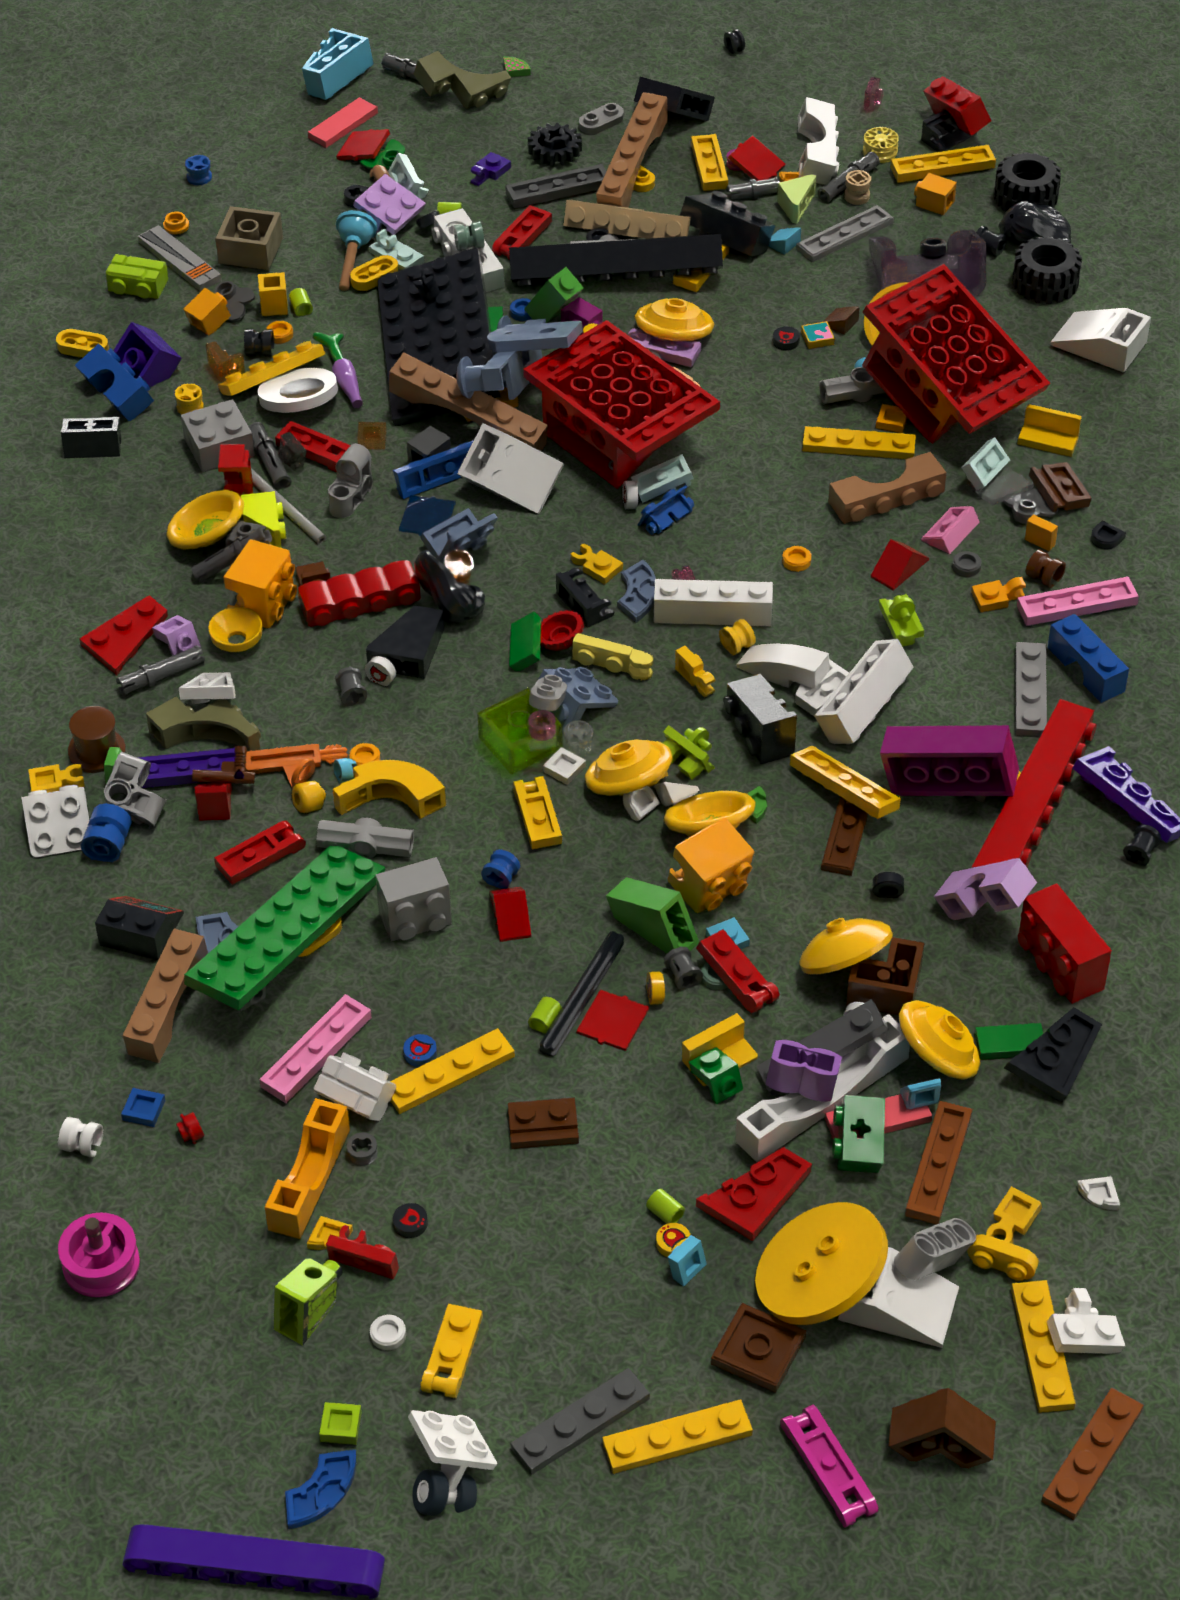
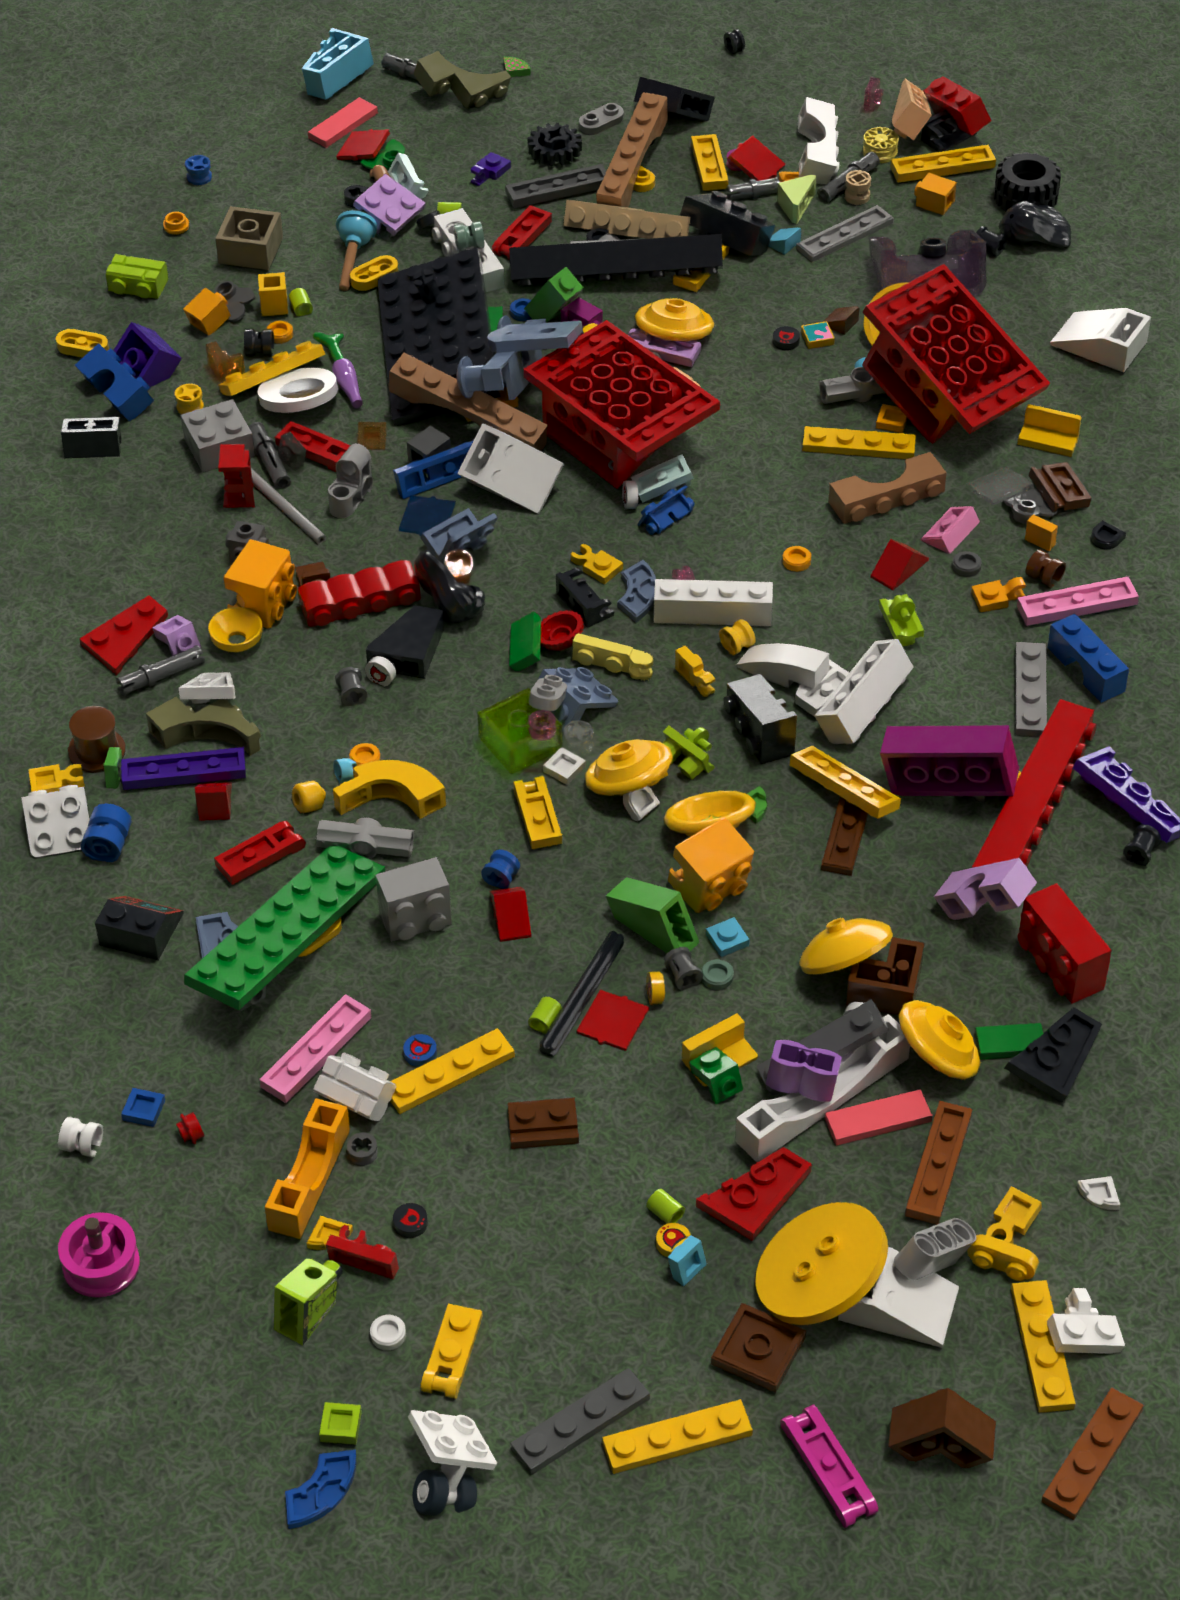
light grey piece [104,752,167,828] -> none
medium nougat arch [122,929,208,1063] -> none
dark purple beam [122,1524,385,1599] -> none
light grey tile [138,225,222,292] -> none
yellow piece [166,490,244,550] -> none
dark grey pin [192,525,272,582] -> none
reddish brown hose [192,746,255,784] -> none
neon yellow slope [241,491,286,548] -> none
orange piece [245,744,348,789] -> none
light aqua plate [369,229,424,271] -> none
white slope [654,782,700,806] -> none
red plate [696,929,780,1013] -> none
brick [832,1095,885,1173] -> none
black tile [872,872,904,898] -> none
medium azure slope [900,1078,941,1109] -> none
light aqua plate [961,437,1010,490] -> none
black tyre [1012,237,1082,304] -> none
none -> light nougat slope [892,78,932,140]

